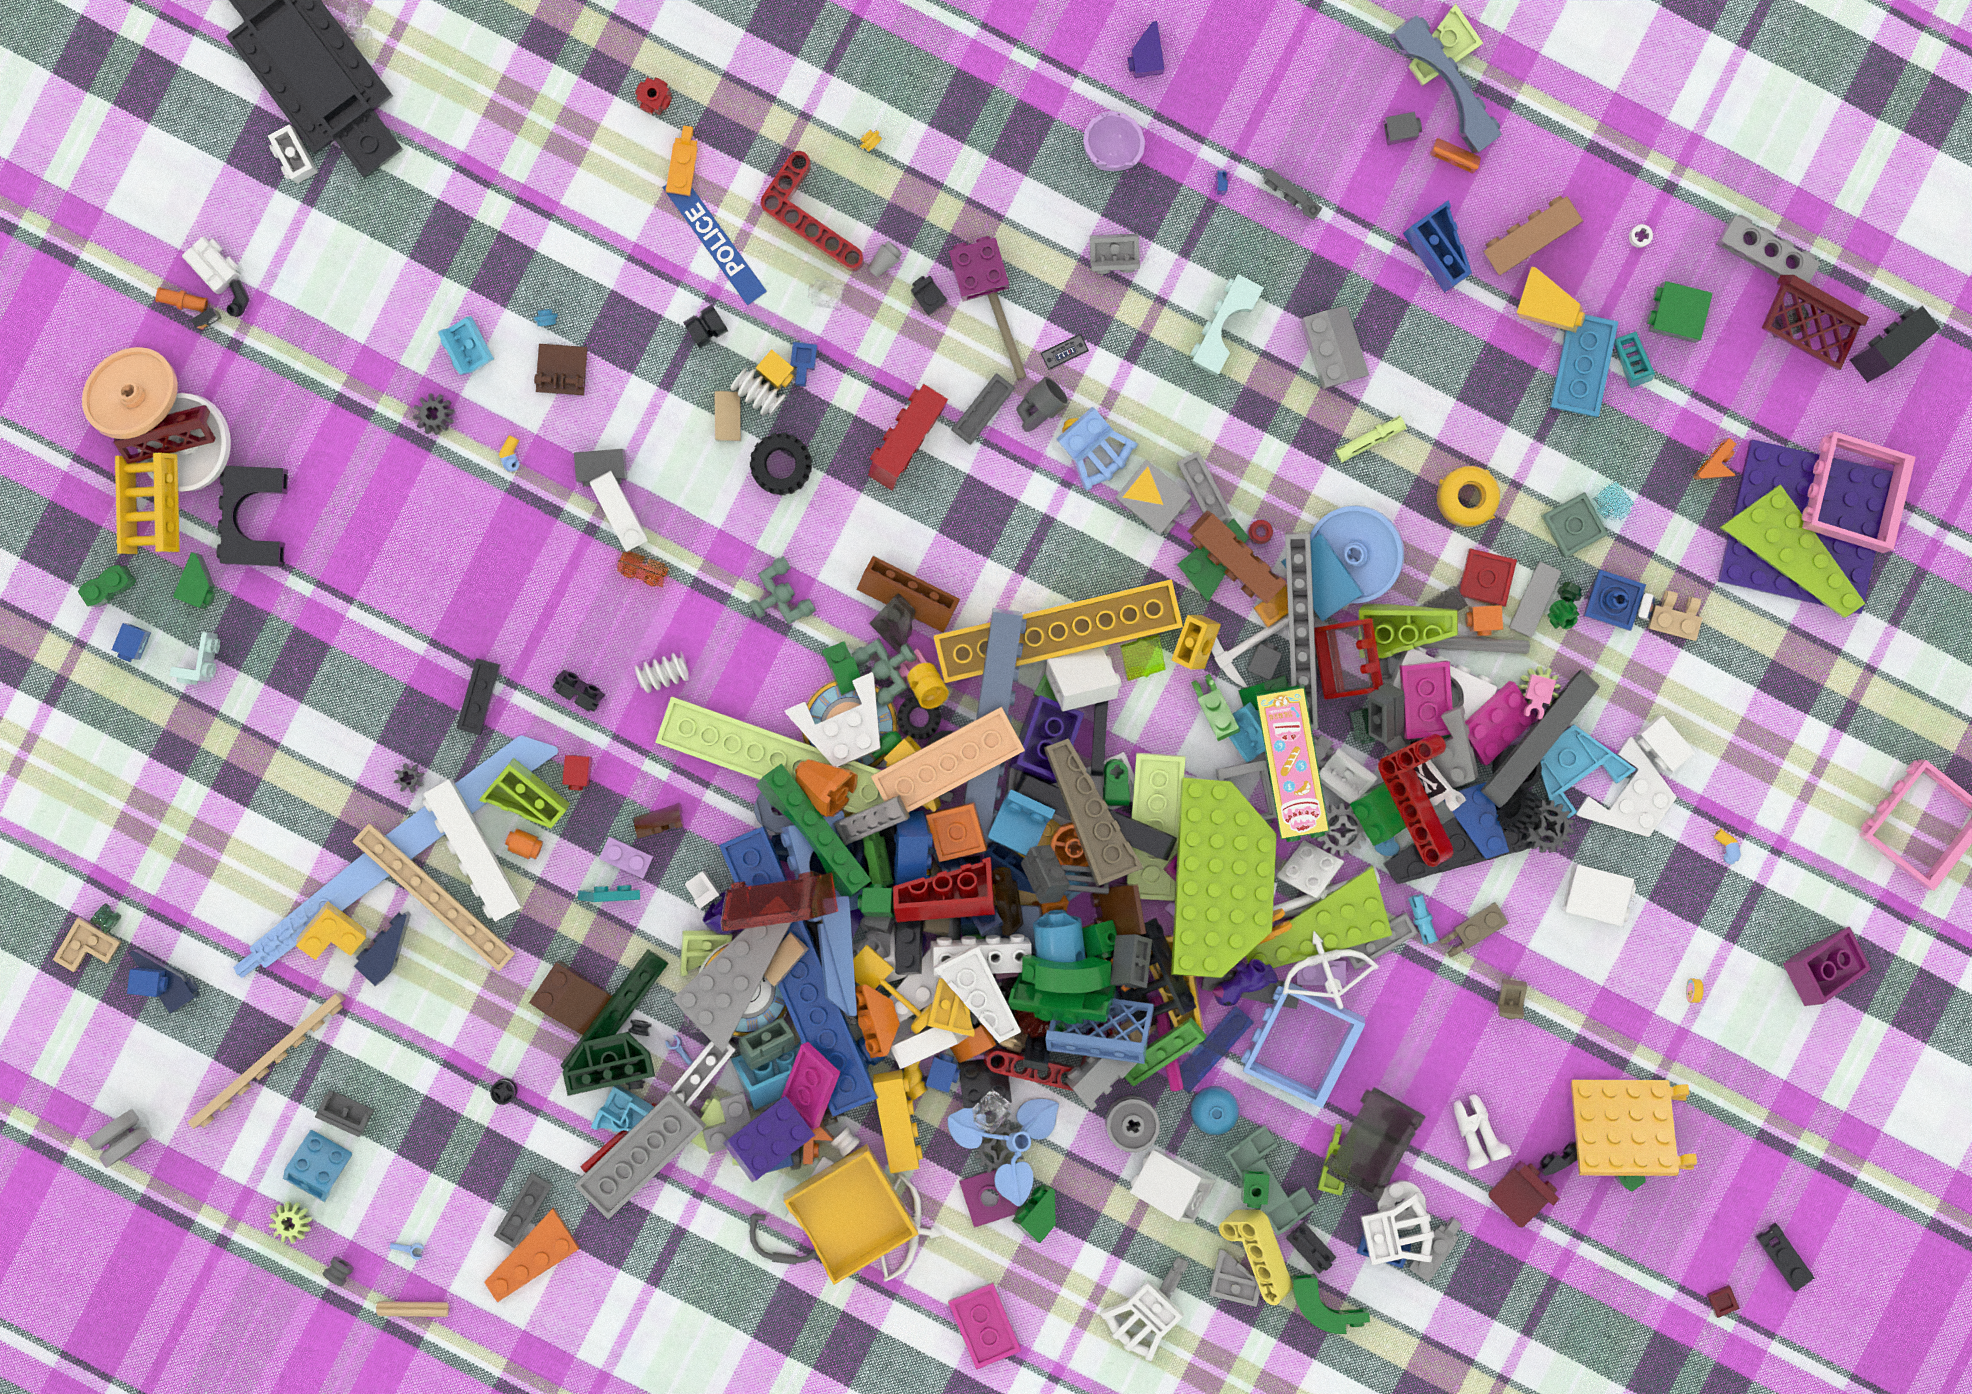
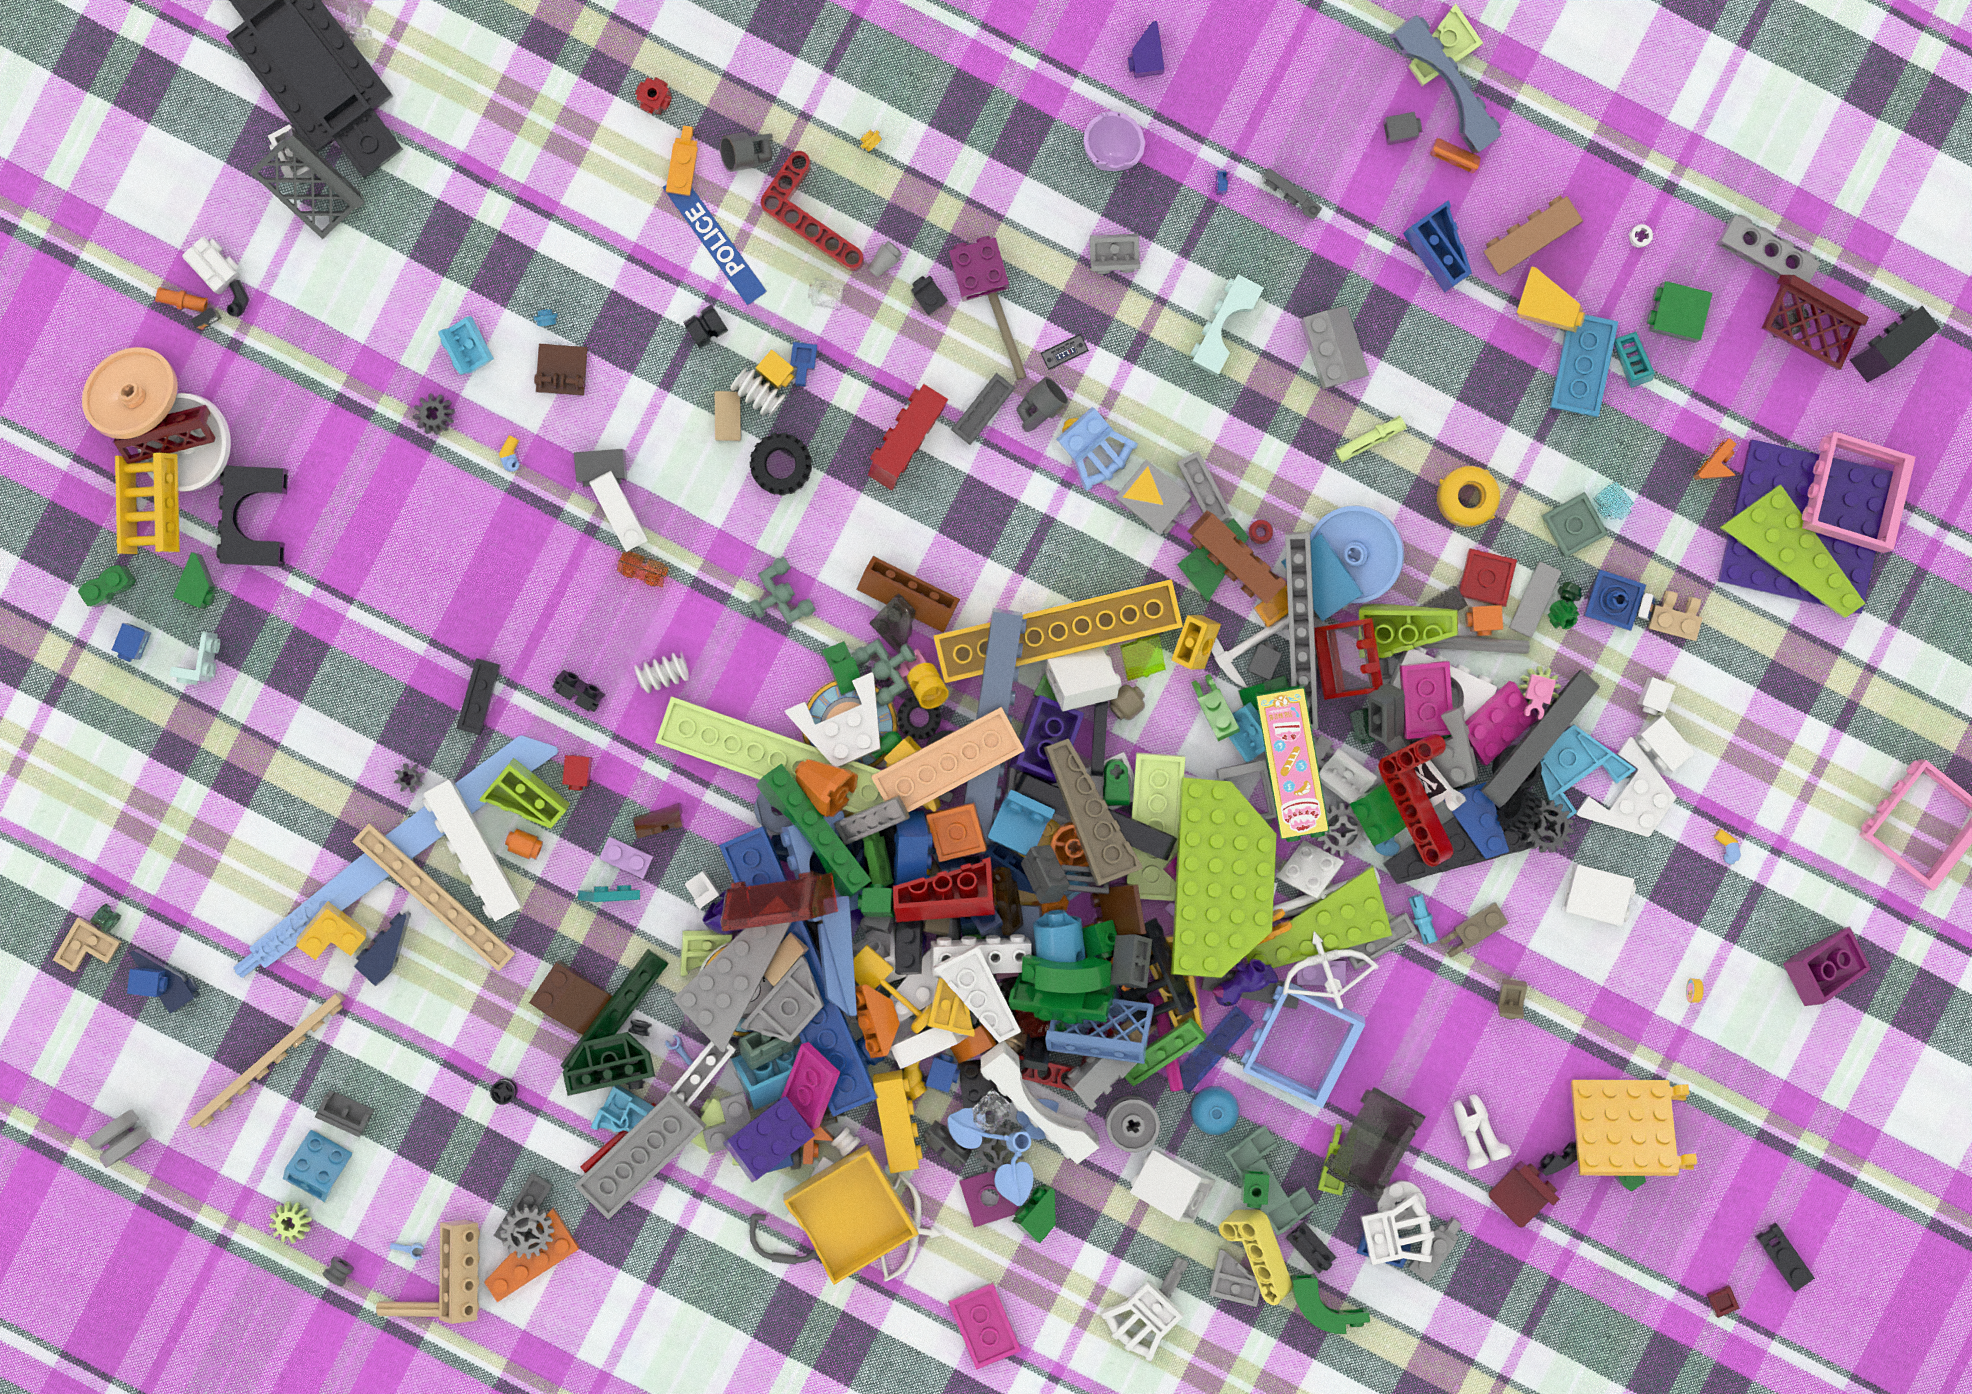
none -> dark grey fence [250,128,365,239]
none -> tan brick [439,1220,480,1324]
none -> light grey gear [500,1204,554,1259]
none -> dark grey piece [720,132,773,172]
none -> light grey wing [740,956,825,1043]
none -> dark grey hinge [922,1120,972,1168]
none -> white arch [980,1041,1099,1164]
none -> dark tan head [1109,685,1145,720]
none -> white brick [1637,677,1675,716]

